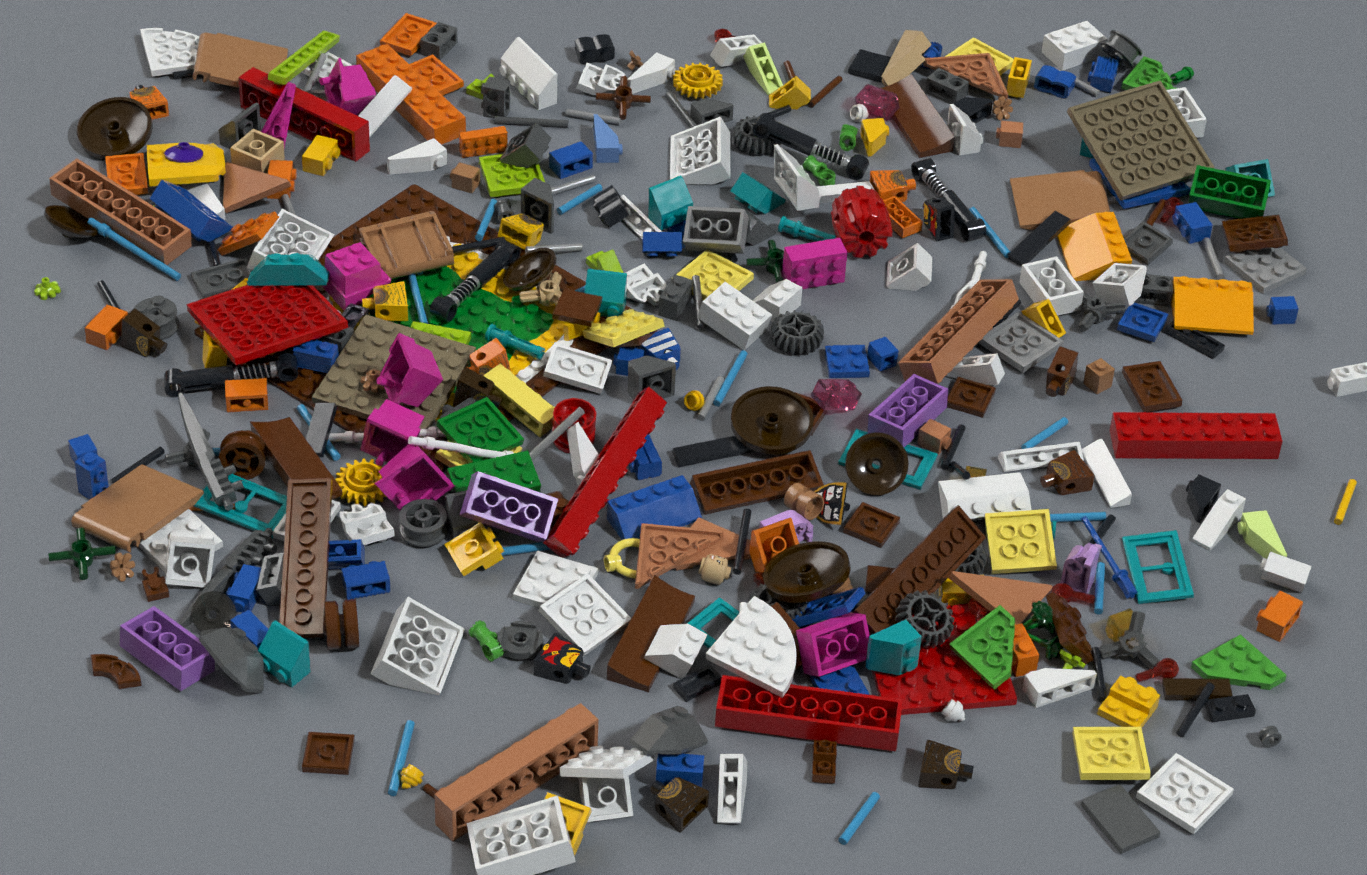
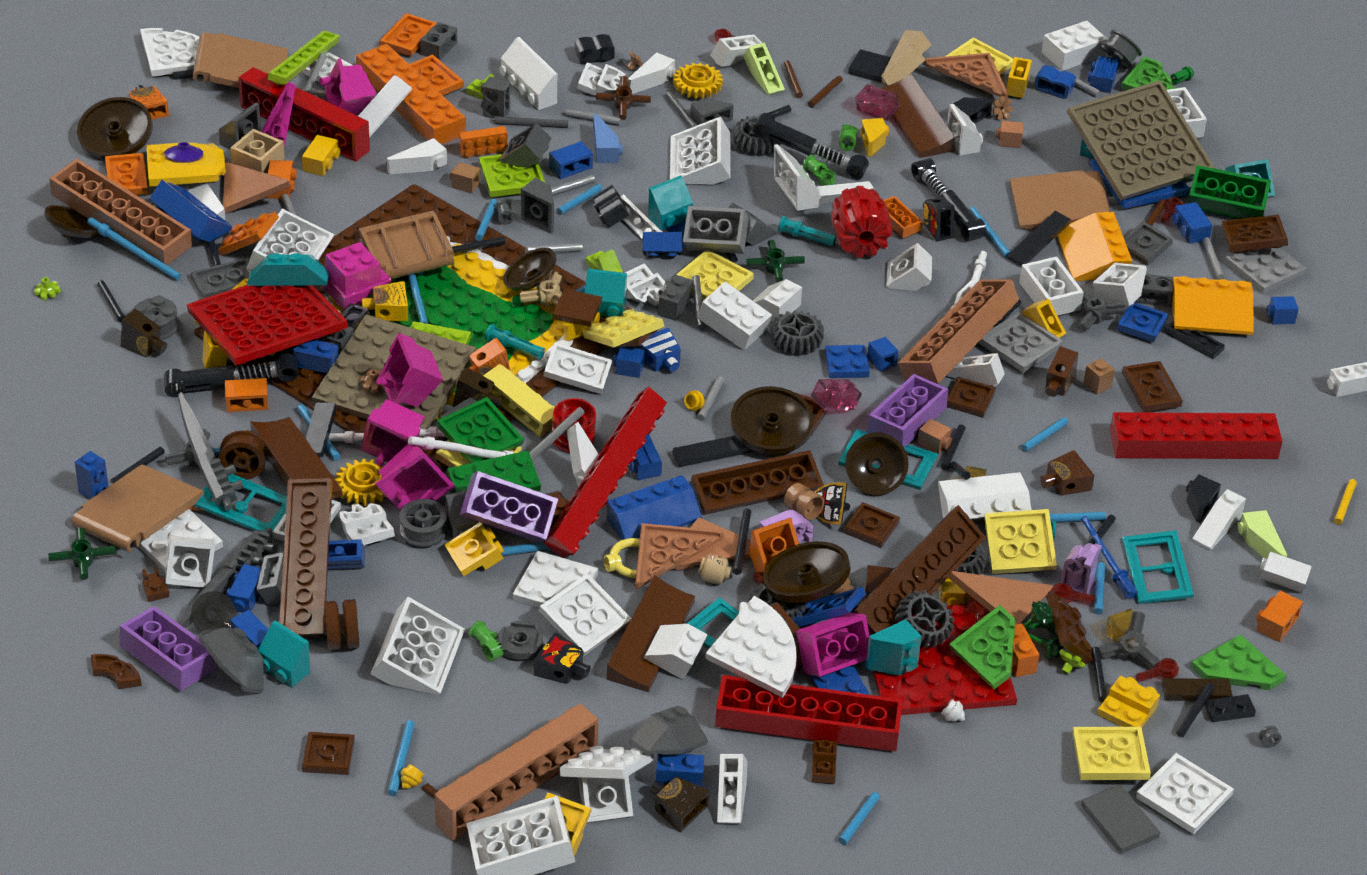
blue brick [68,434,98,463] -> none
orange brick [85,304,128,350] -> none
medium nougat plant [110,553,135,581] -> none
blue brick [341,561,390,600] -> none
black piece [430,239,521,322] -> none
yellow torso [498,214,544,250] -> none
dark grey slope [627,356,676,400] -> none
black tile [673,664,722,702] -> none
dark azure bar [713,350,748,406] -> none
teal slope [730,172,786,214] -> none
yellow slope [769,76,811,110] -> none
dark pink brick [782,238,847,289] -> none
white plate [850,104,869,122] -> none
orange torso [870,170,916,202] -> none
dark brown torso [918,740,974,789] -> none
blue connector [920,42,943,69] -> none
dark grey brick [925,68,969,104] -> none
white slope [998,442,1084,472] -> none
white slope [1022,668,1097,708] -> none
white slope [1082,439,1132,508] -> none

